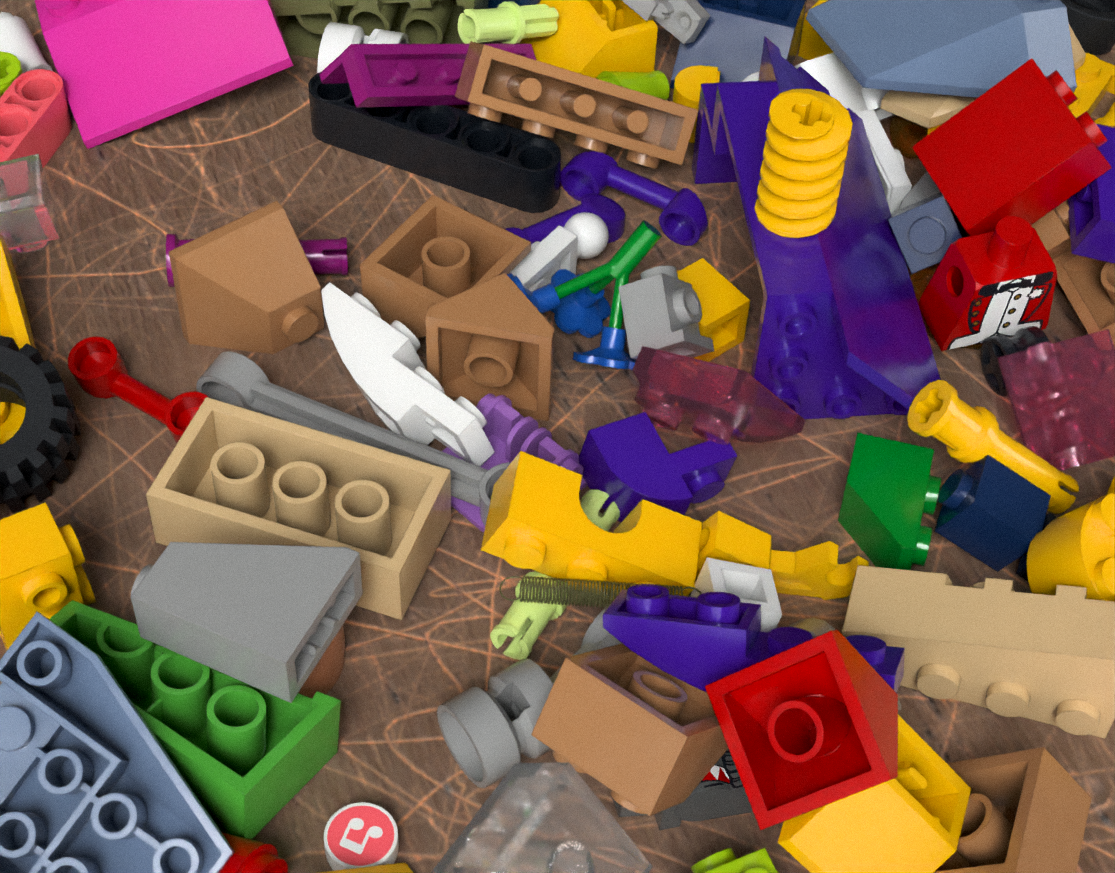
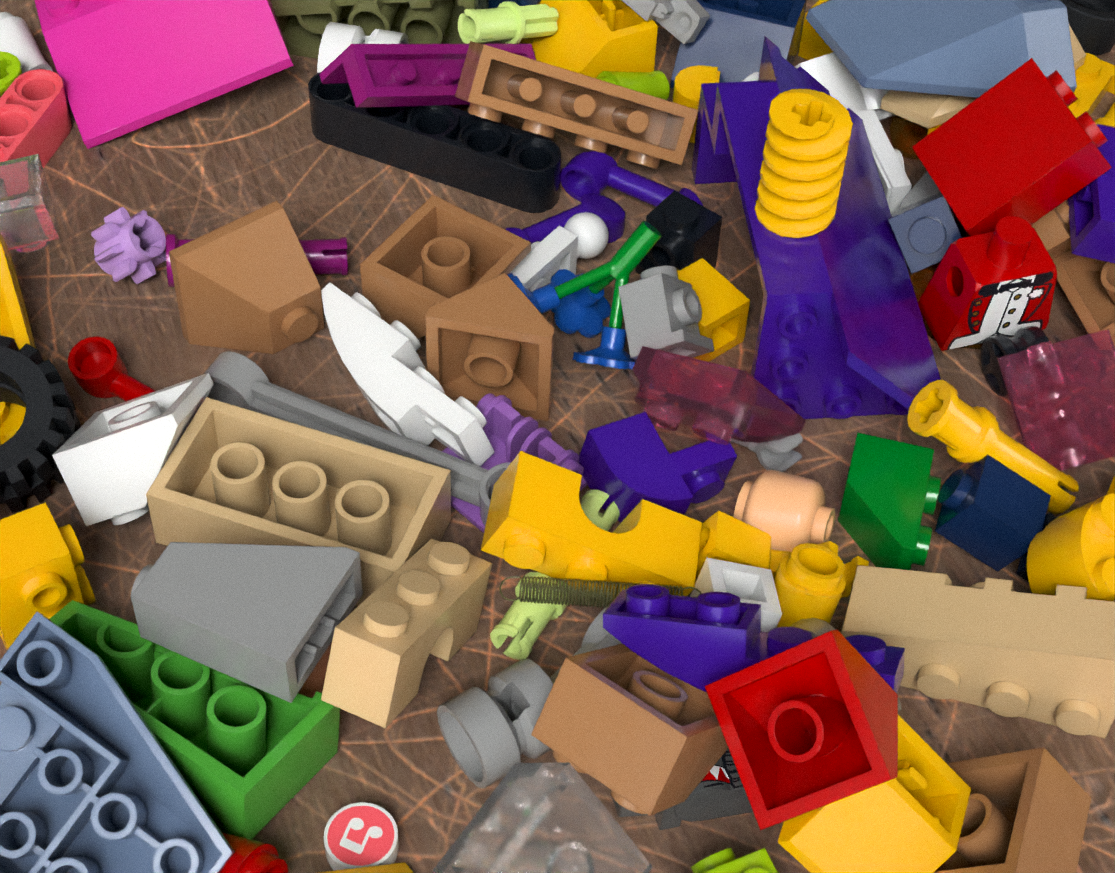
none -> white slope [52,373,214,526]
none -> lavender gear [91,207,166,284]
none -> tan arch [321,538,492,728]
none -> black brick [635,190,722,274]
none -> light grey hand [713,421,803,472]
none -> light nougat head [733,470,835,552]
none -> yellow brick [774,543,846,628]

